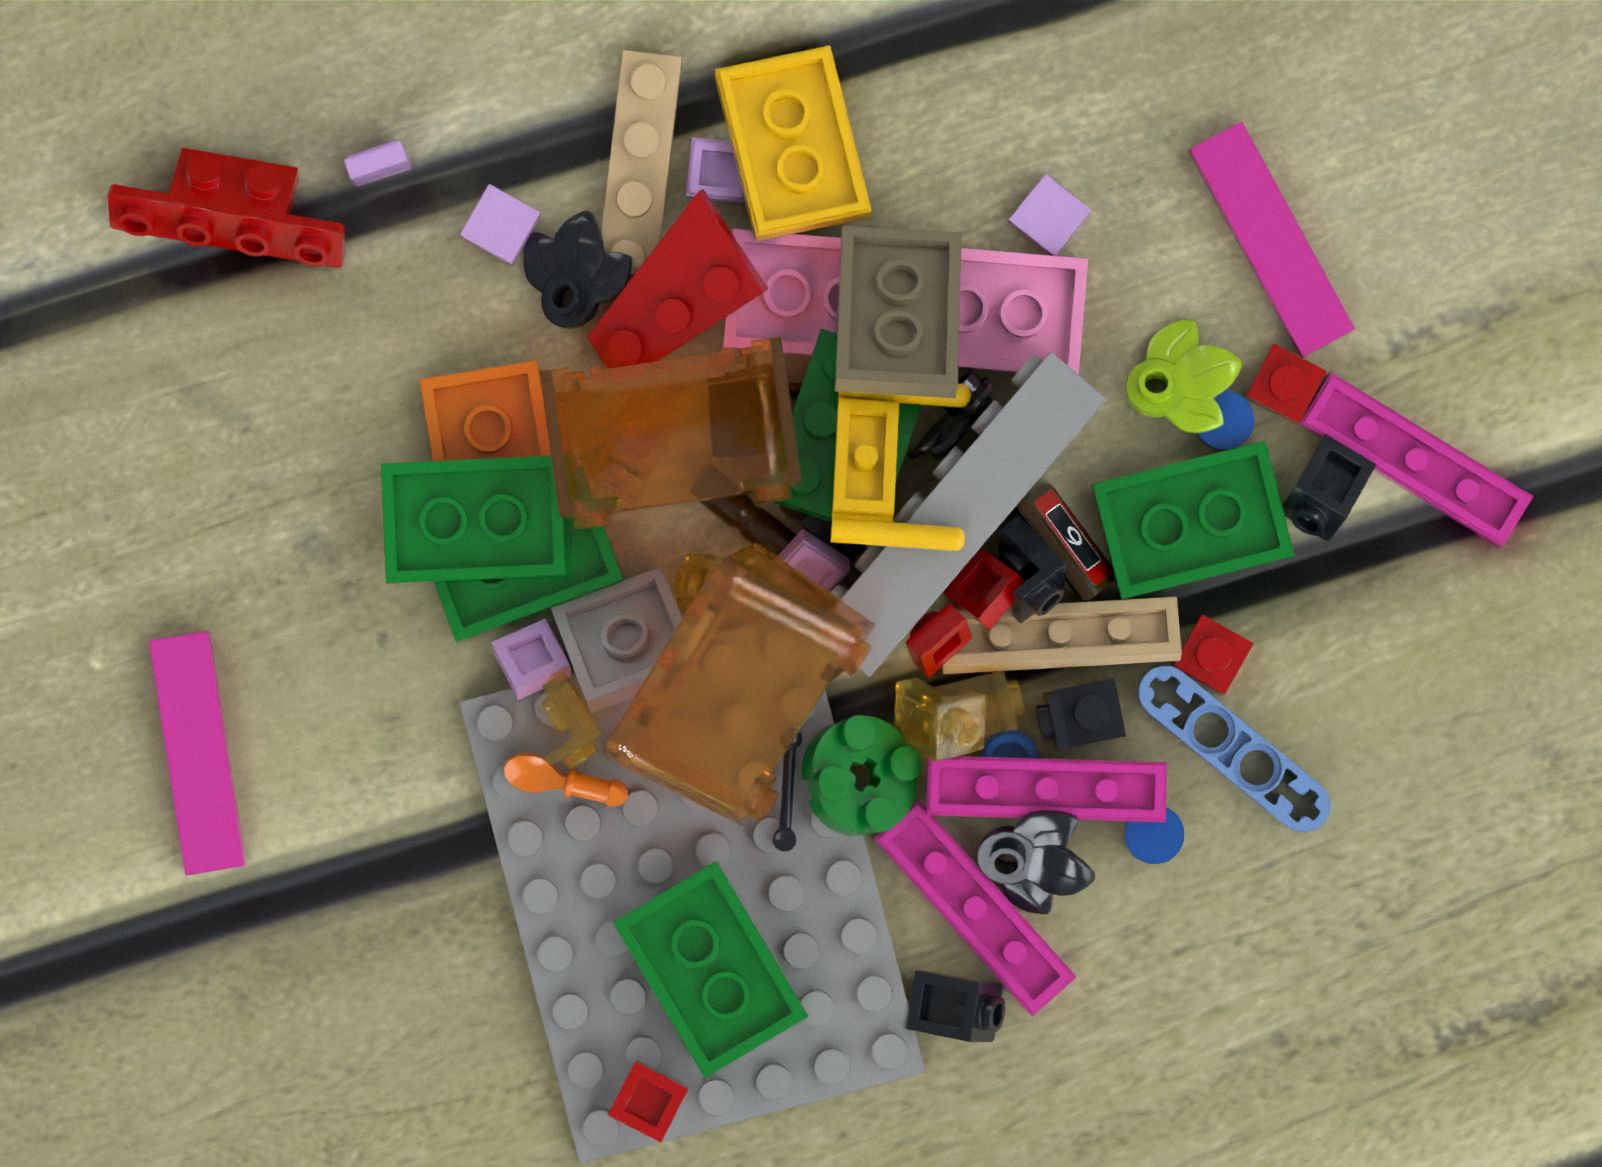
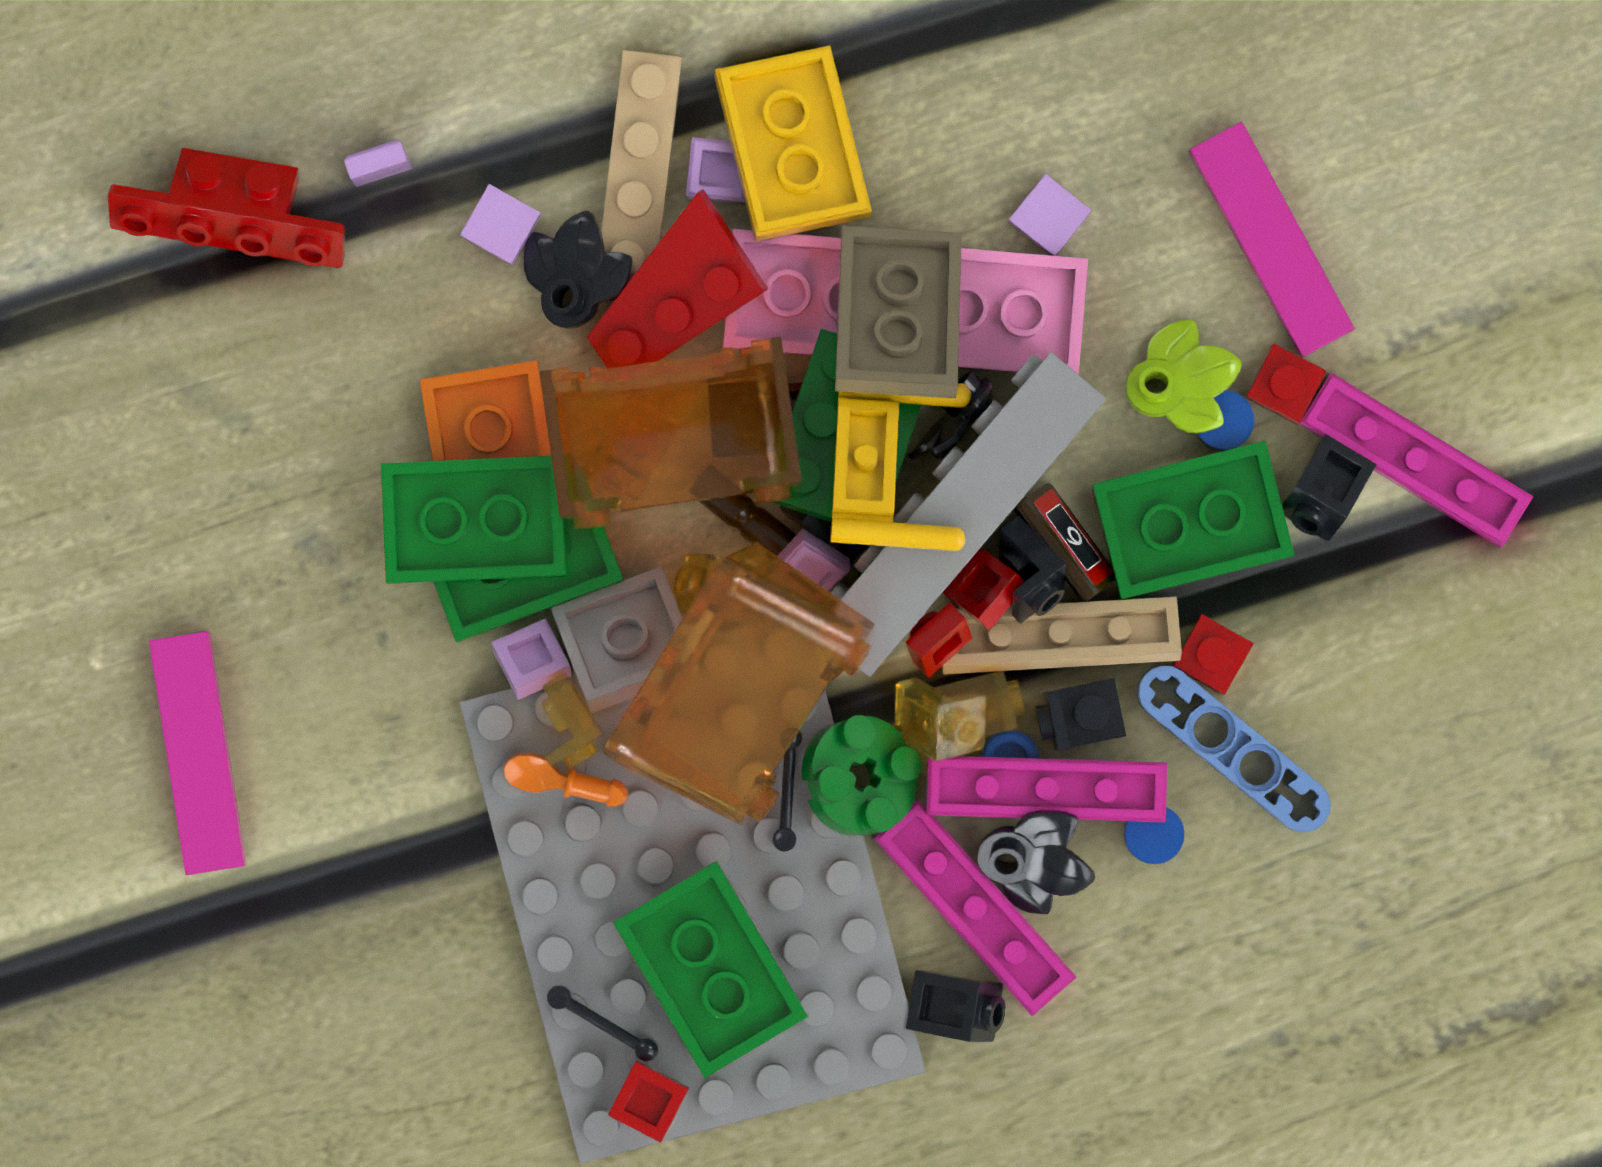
none -> black hinge [547,985,658,1062]

